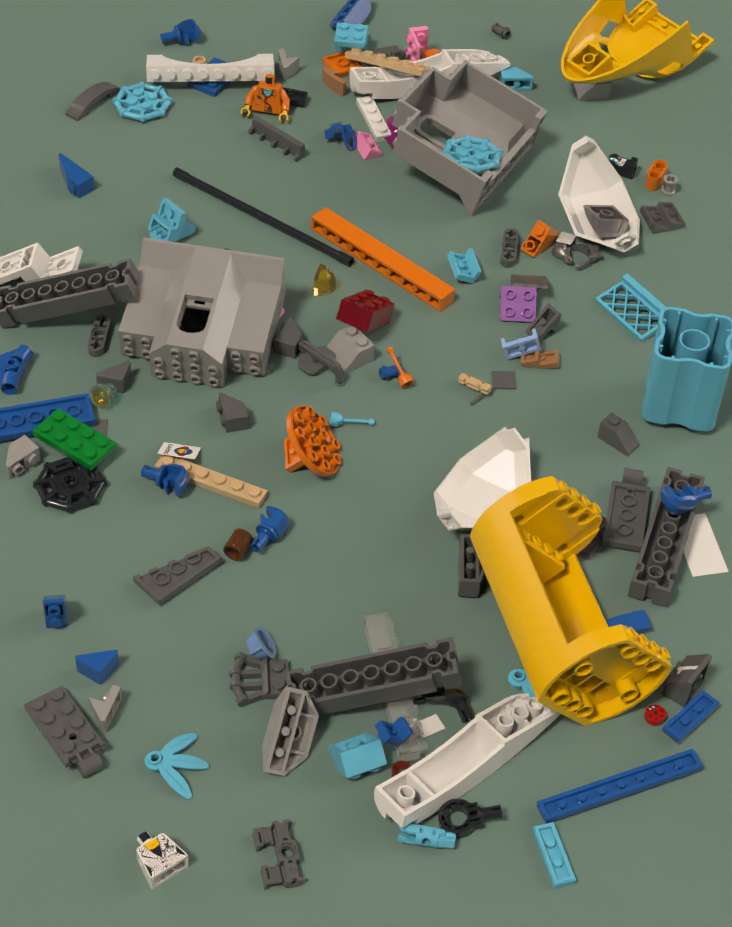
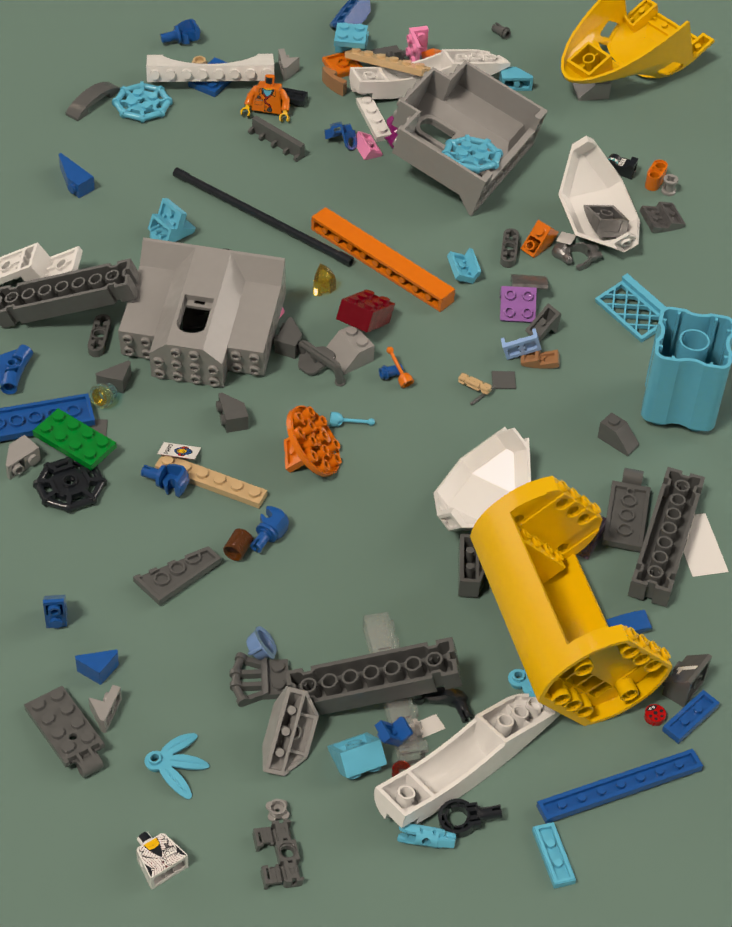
blue piece [660,485,712,515] -> none
none -> light grey plate [266,799,290,822]

